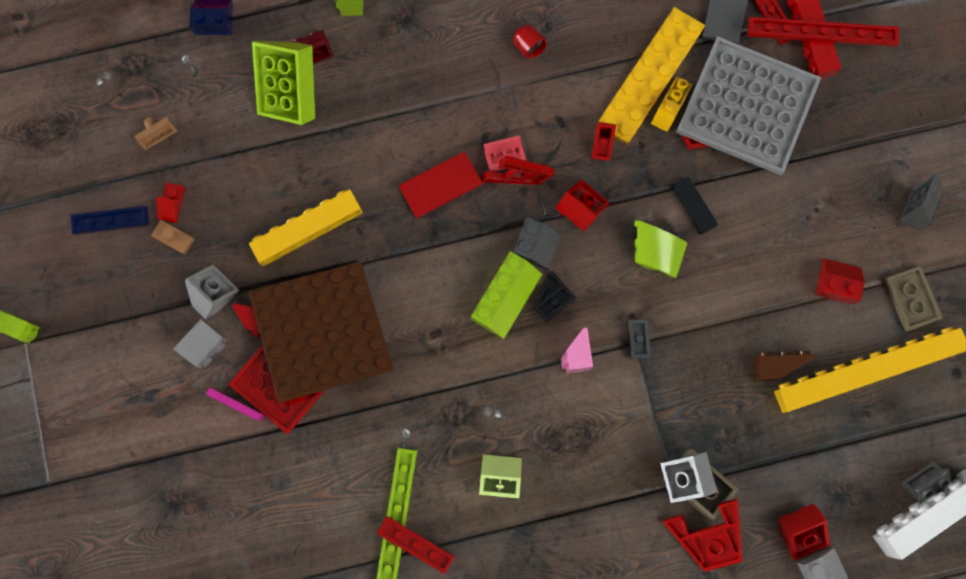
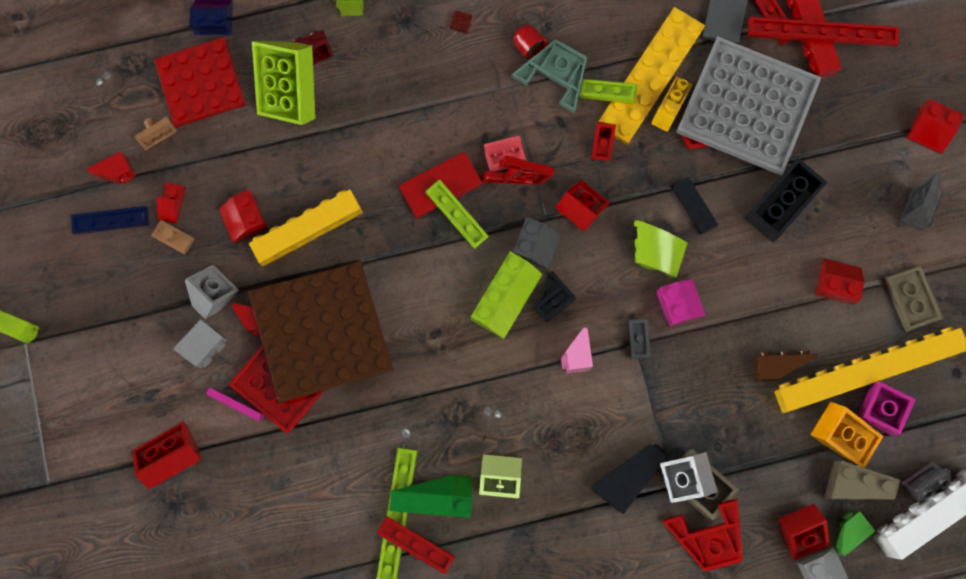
none -> red slope [87,151,137,184]
none -> red slope [132,422,201,490]
none -> red plate [154,37,246,128]
none -> red slope [219,189,268,243]
none -> green wedge [389,475,472,518]
none -> lime tile [425,179,489,249]
none -> clear red tile [450,10,473,34]
none -> sand green wing [511,39,587,114]
none -> lime tile [579,79,638,104]
none -> black slope [590,444,667,514]
none -> dark pink slope [656,279,705,327]
none -> black brick [744,158,828,243]
none -> light orange slope [810,402,884,468]
none -> dark tan wedge [824,461,900,499]
none -> bright green slope [836,510,876,556]
none -> dark pink brick [857,381,916,436]
none -> red slope [907,99,965,154]

